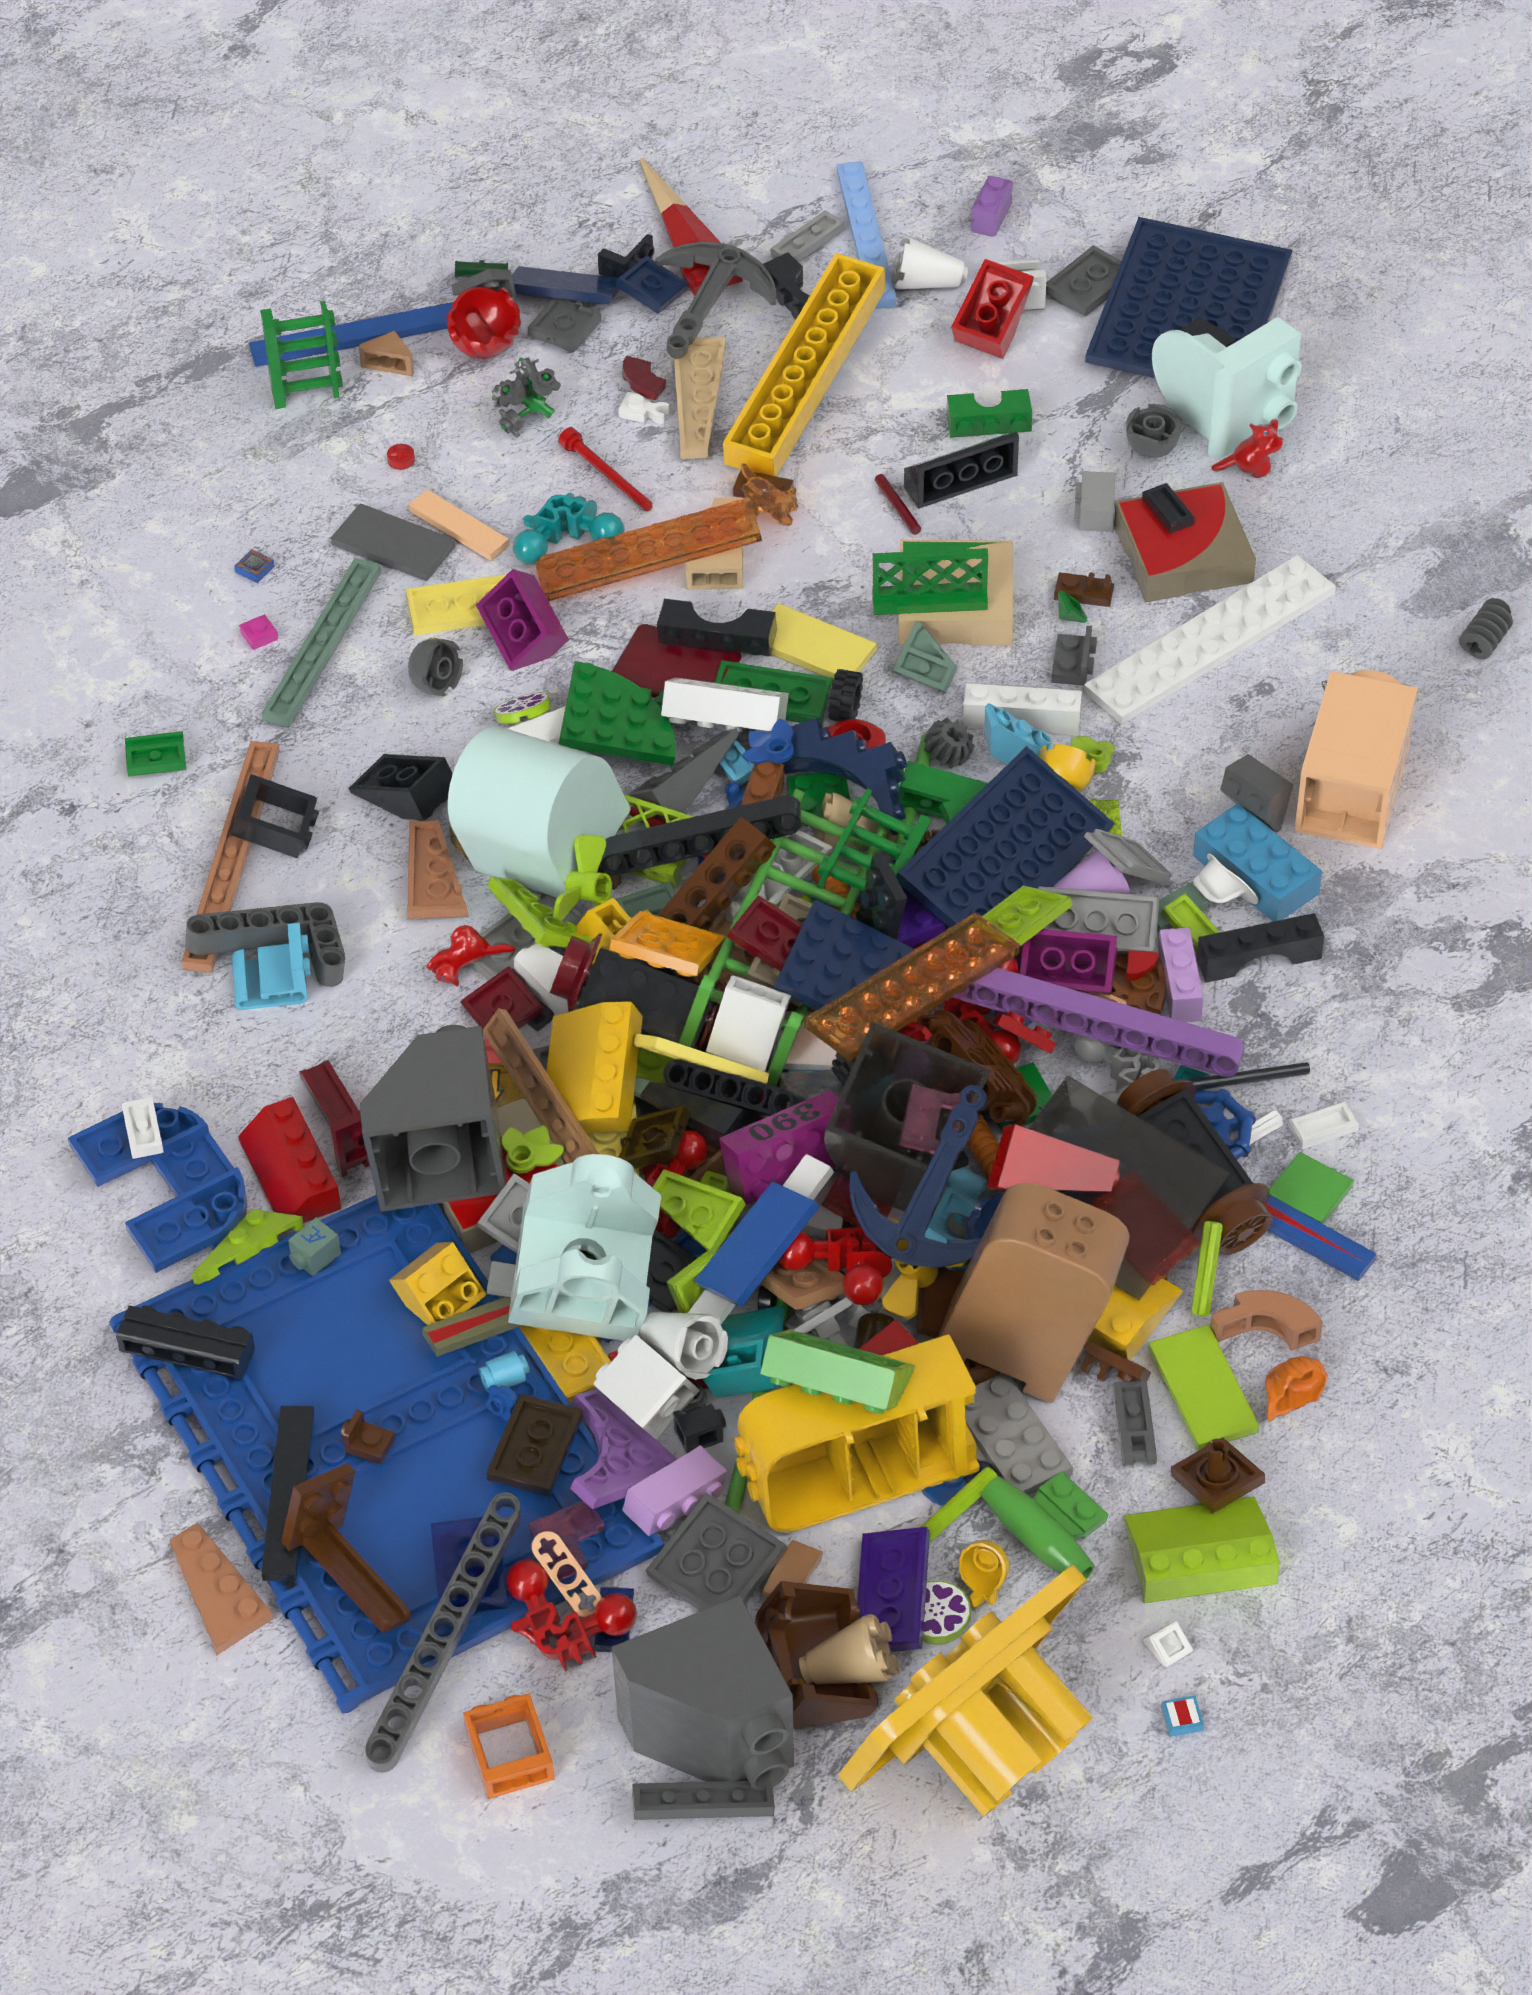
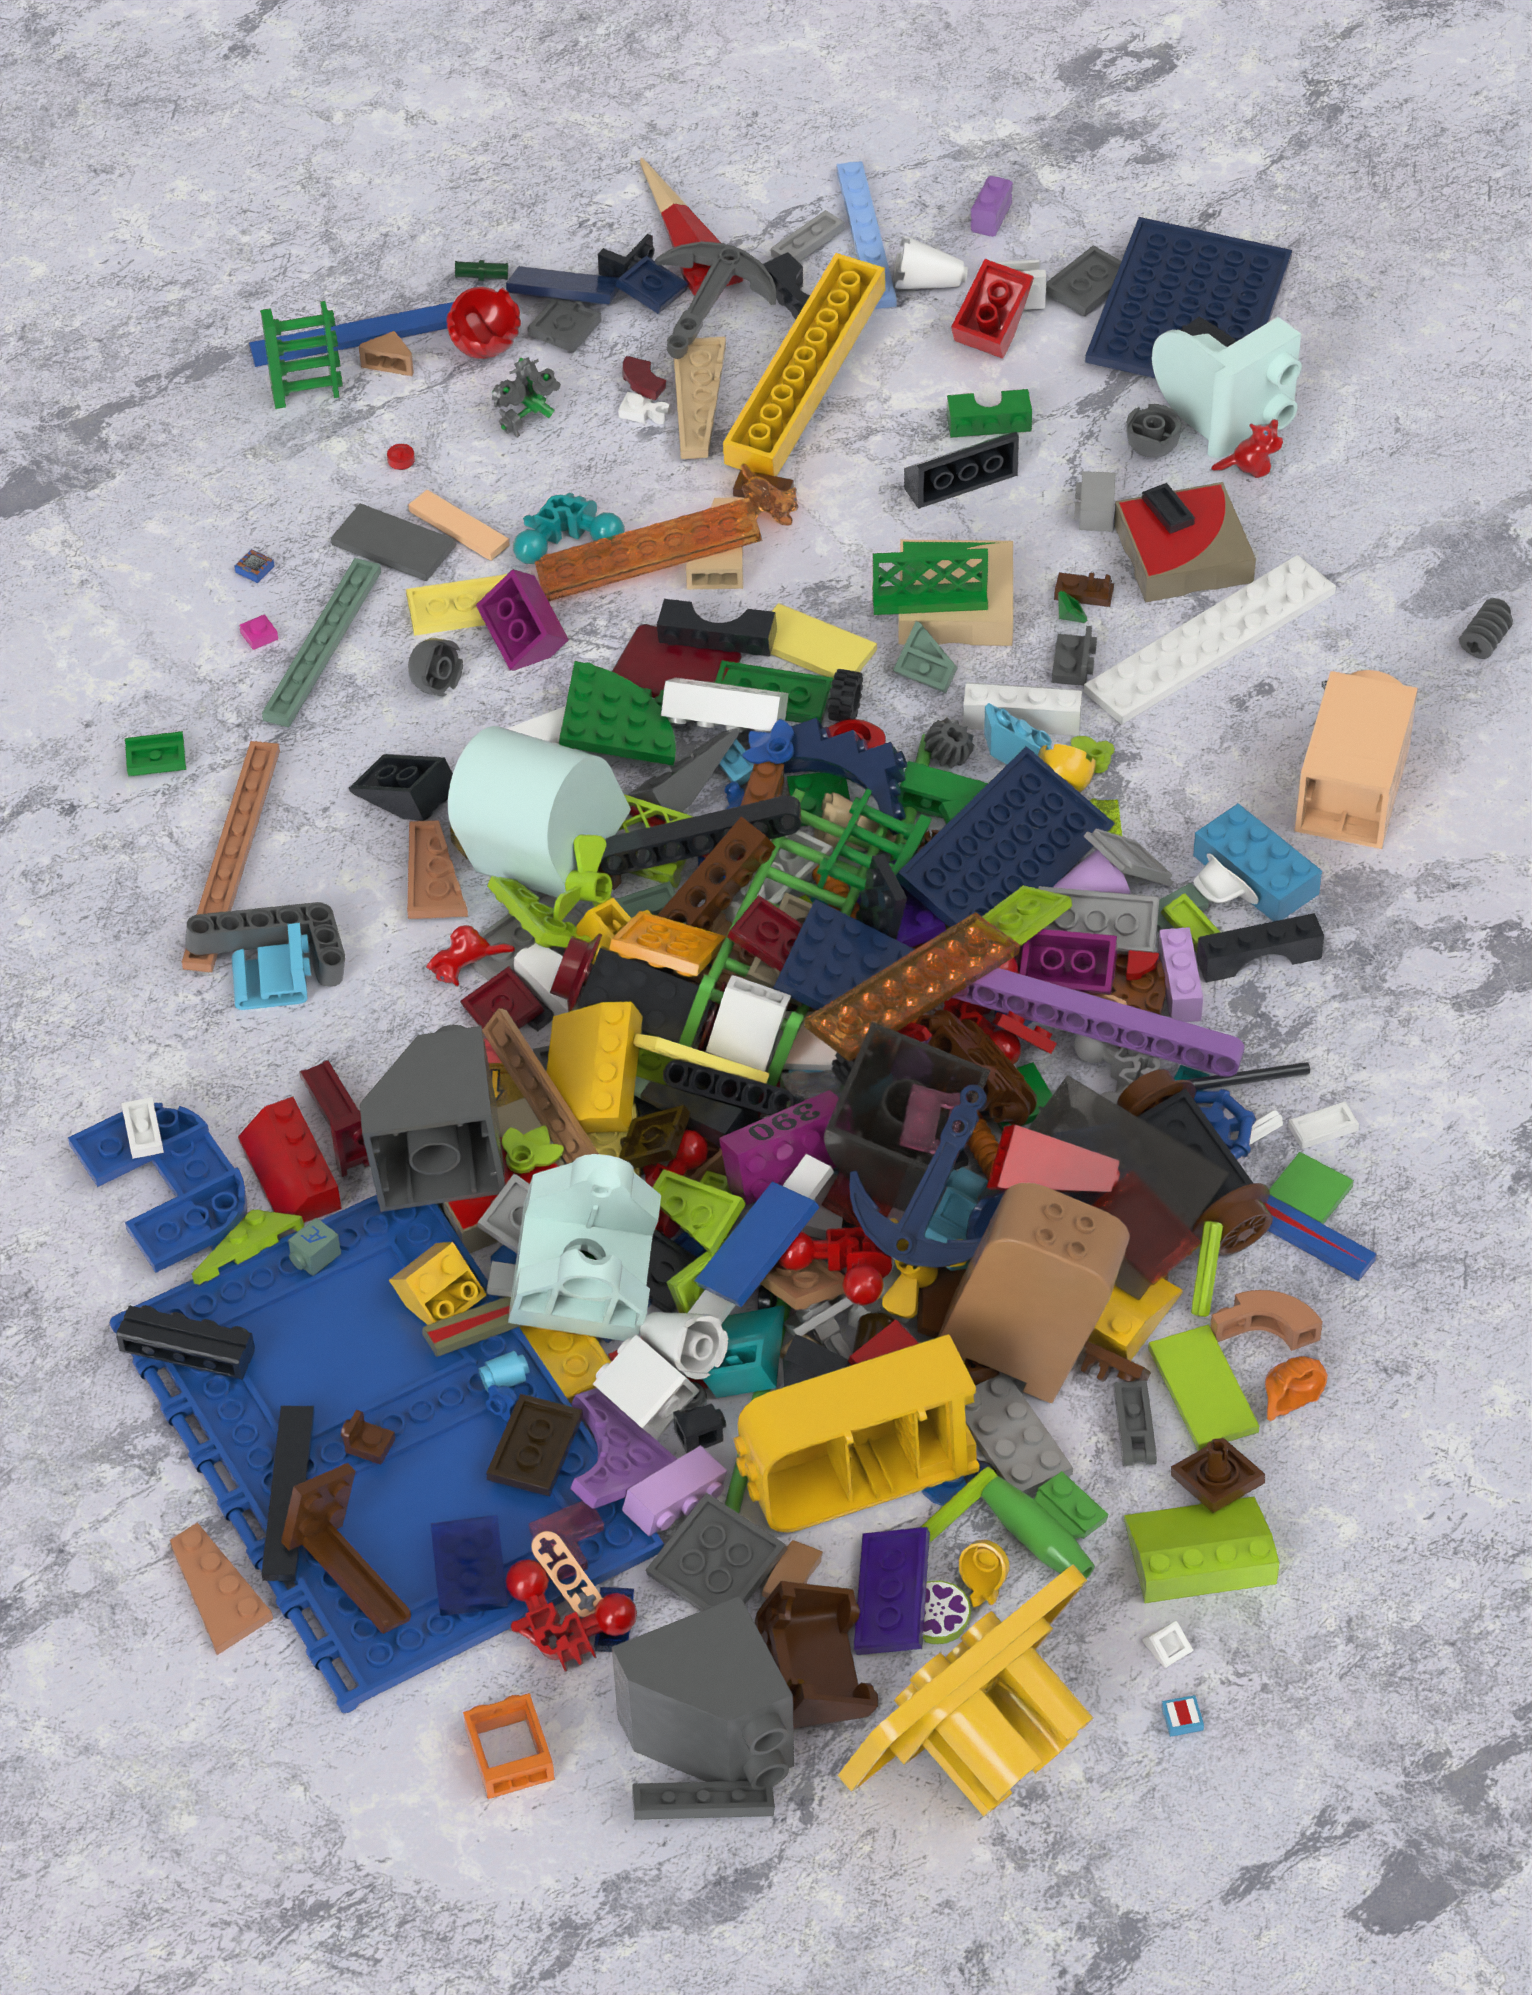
black window [230,774,319,858] -> none
dark grey beam [365,1492,521,1773] -> none
dark grey bracket [451,269,516,298] -> none
tile [494,692,551,725] -> none
red piece [558,427,653,511] -> none
slope [760,1330,915,1414] -> none
tan cone [799,1614,900,1685] -> none
dark red bar [874,474,921,535] -> none
dark grey tile [945,1212,969,1238] -> none
dark grey slope [1220,754,1293,832] -> none

